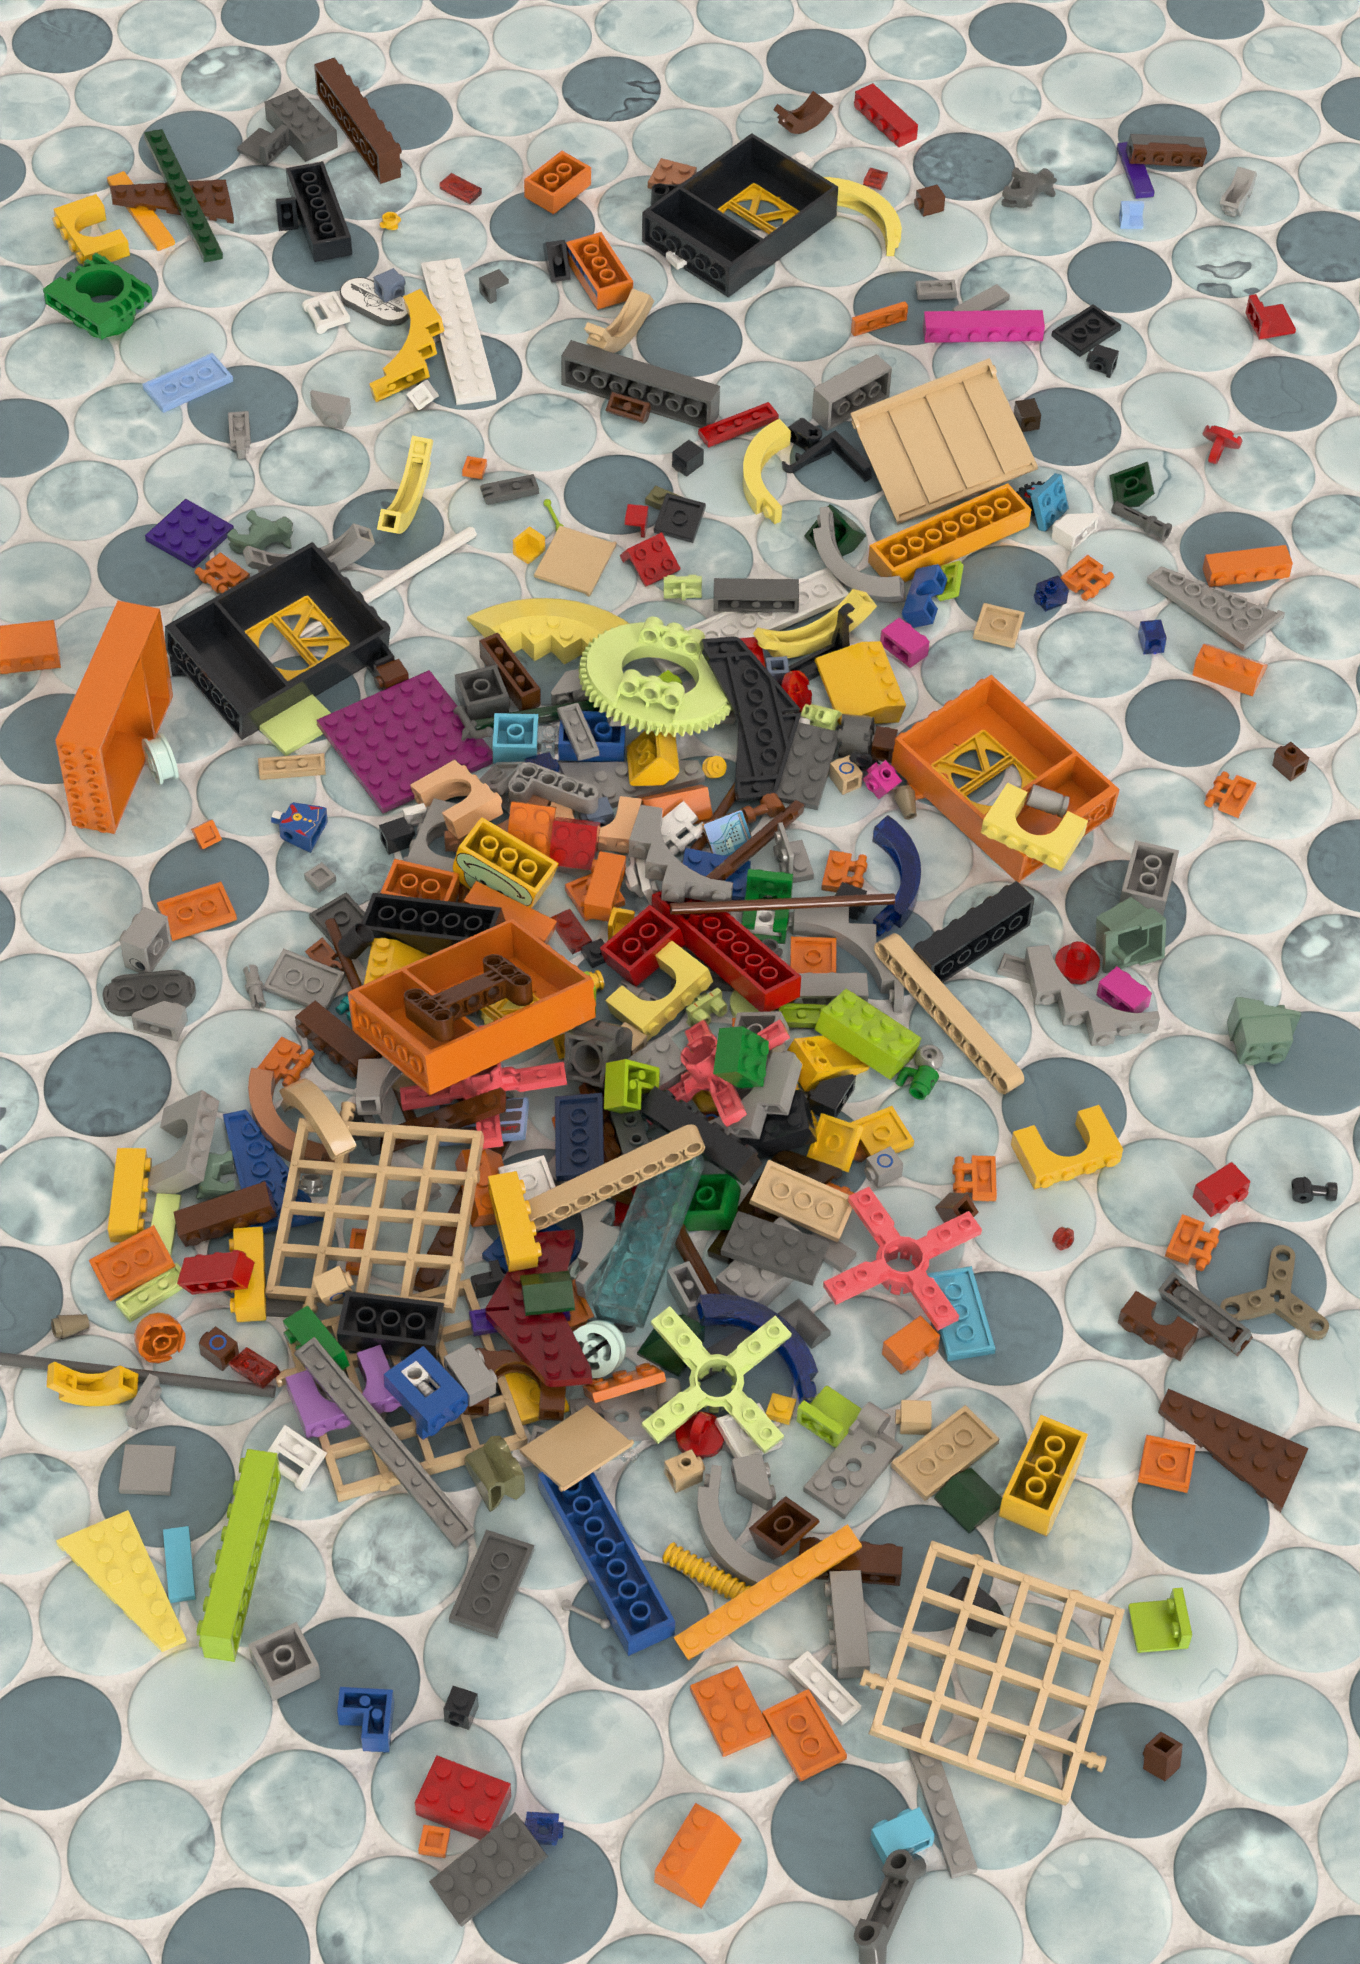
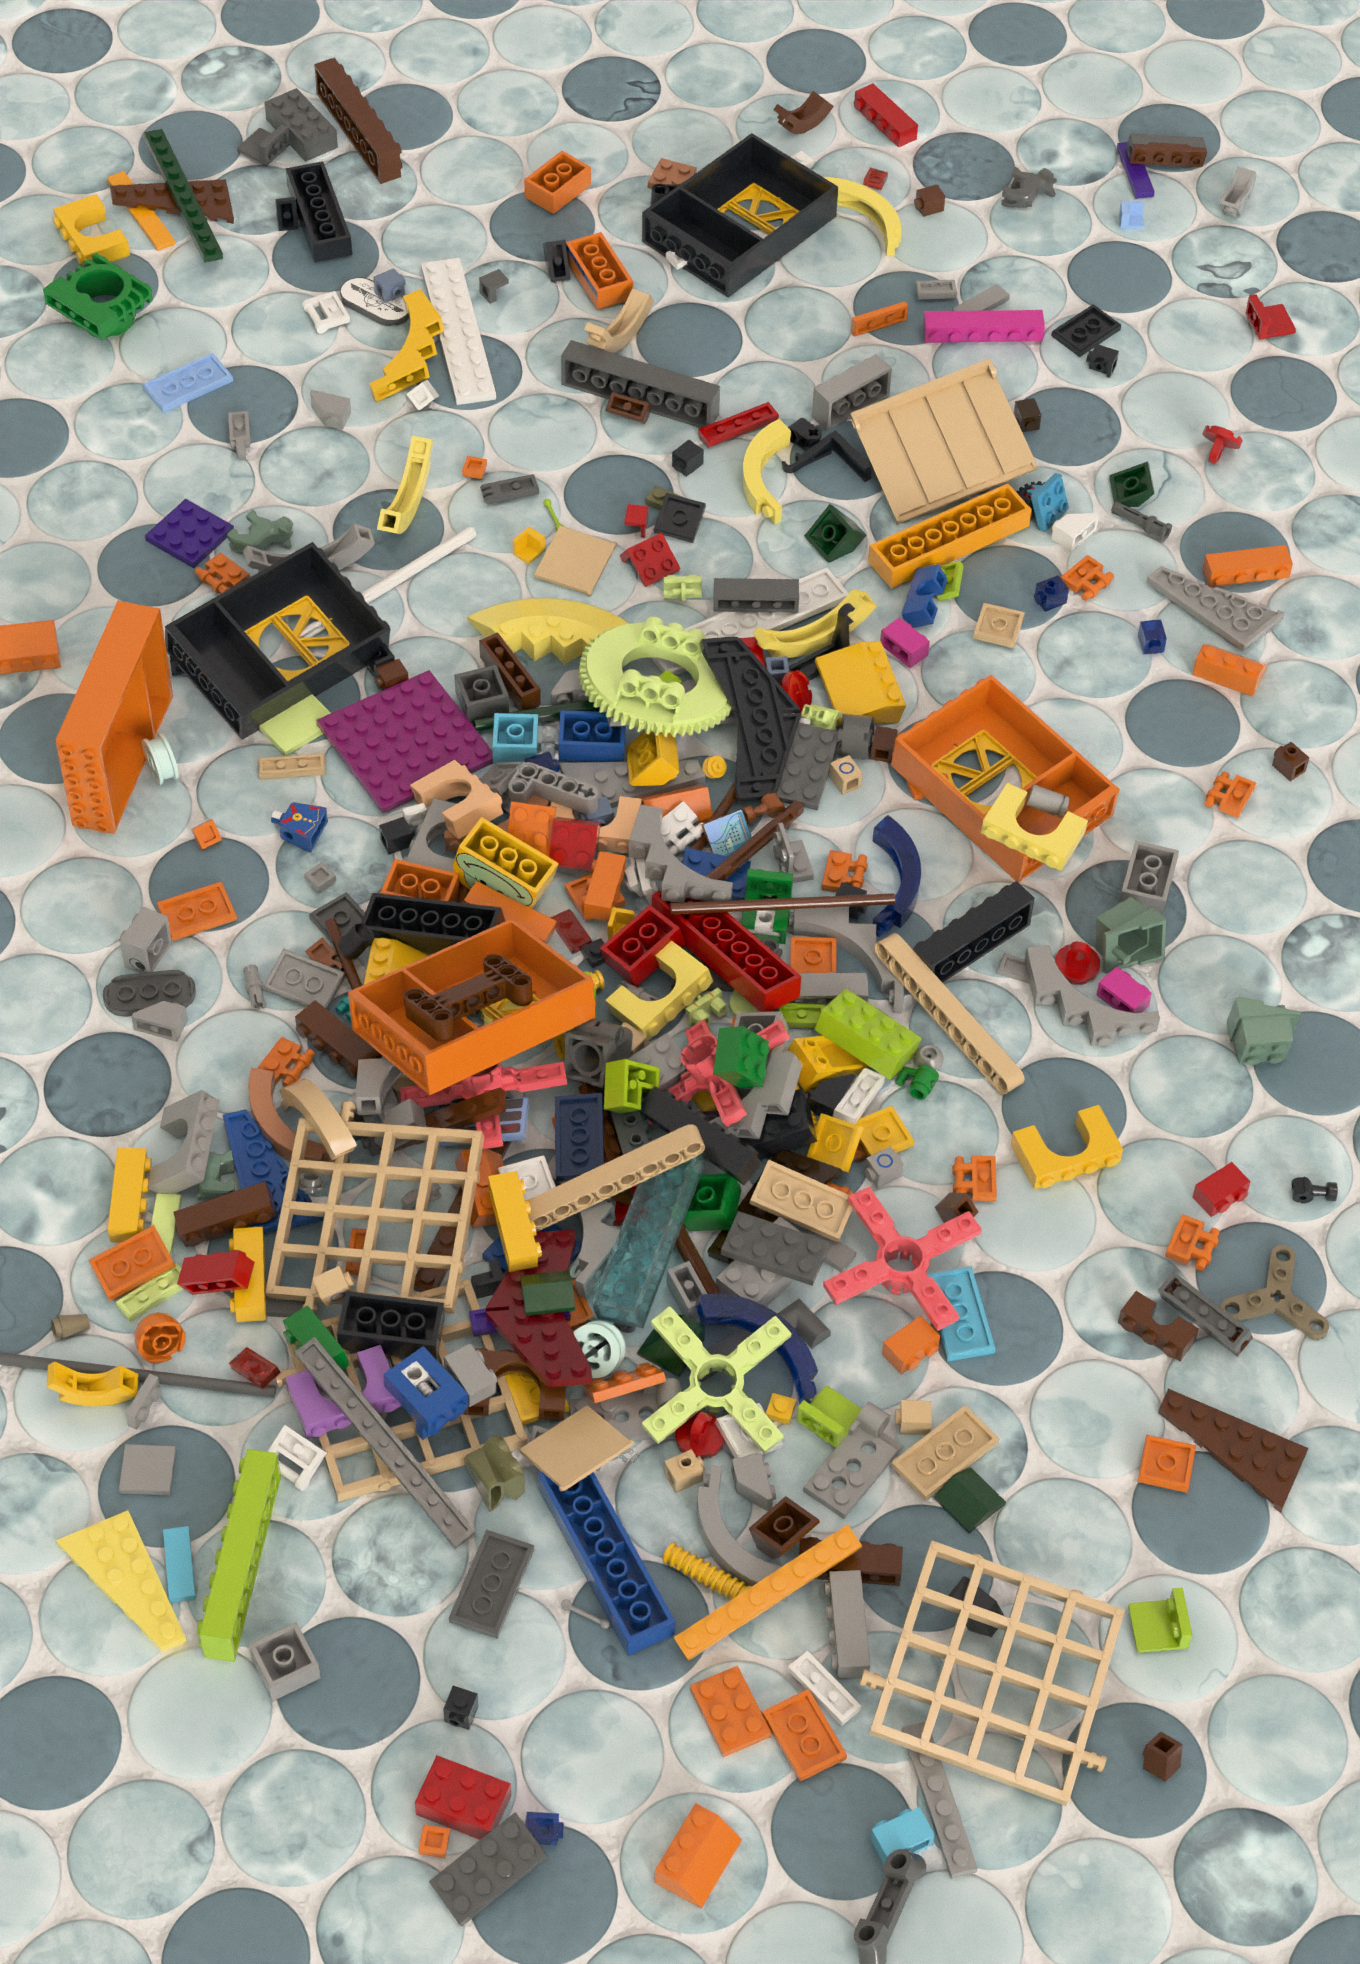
reddish brown brick [199,1326,239,1371] -> none
blue brick [337,1687,394,1752] -> none
yellow plate [379,212,401,230] -> none
clear red plate [440,173,482,204] -> none
dark grey piece [453,705,494,742] -> none
light grey tile [557,703,599,761] -> none
light grey arch [813,506,906,603] -> none
black axle [849,751,880,771] -> none
dark pink brick [862,760,902,800] -> none
dark tan cone [894,785,917,820] -> none
yellow brick [999,1415,1088,1536] -> none
clear red plate [1052,1227,1074,1250] -> none
none -> light grey slope [374,1099,427,1149]
none -> white plate [833,1068,885,1124]

